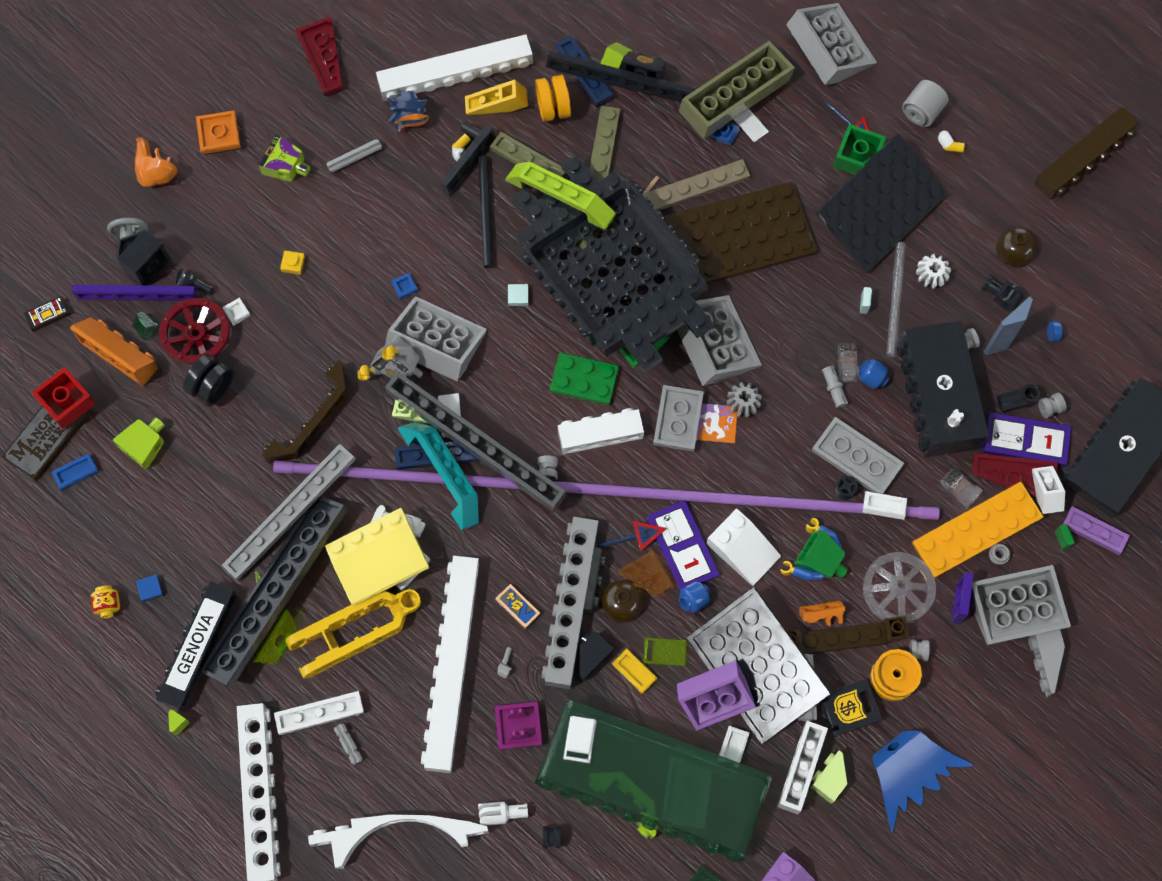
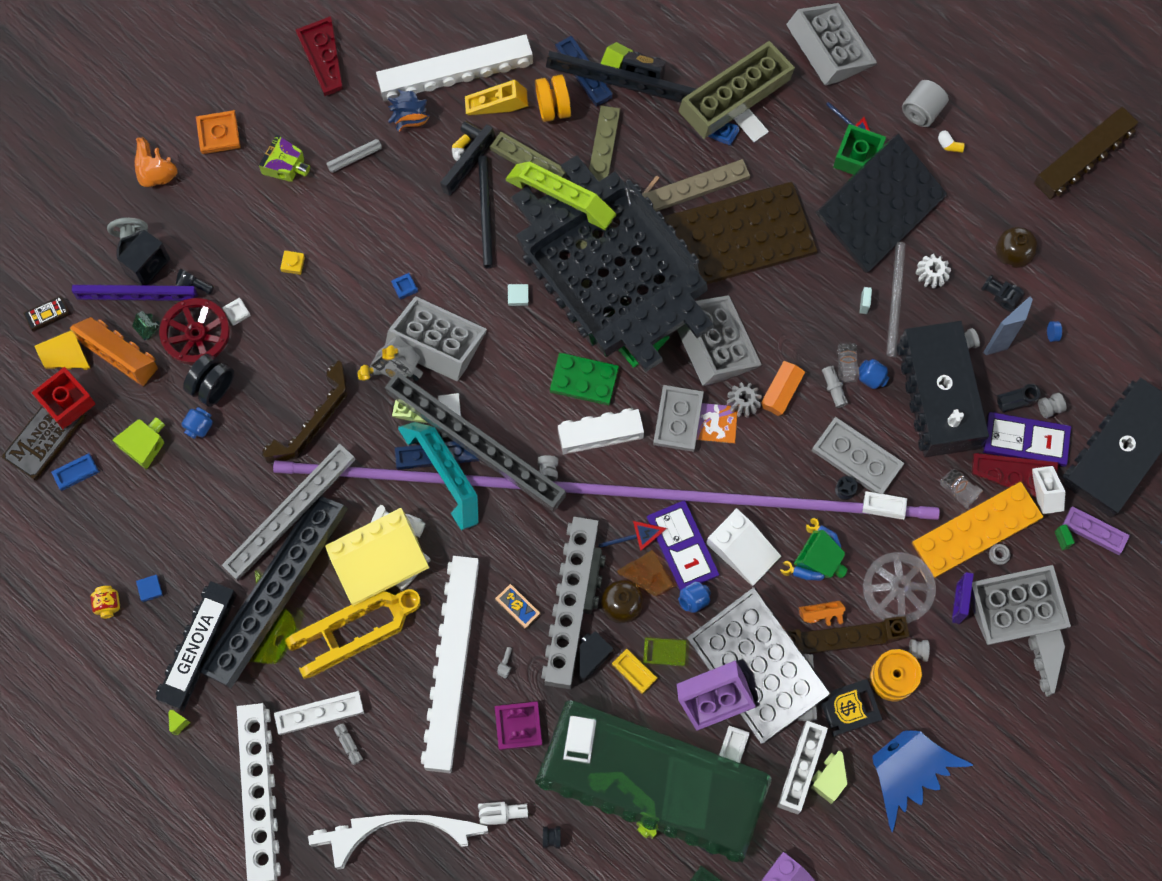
none -> yellow slope [35,331,90,370]
none -> blue head [181,407,213,439]
none -> orange piece [761,361,805,416]

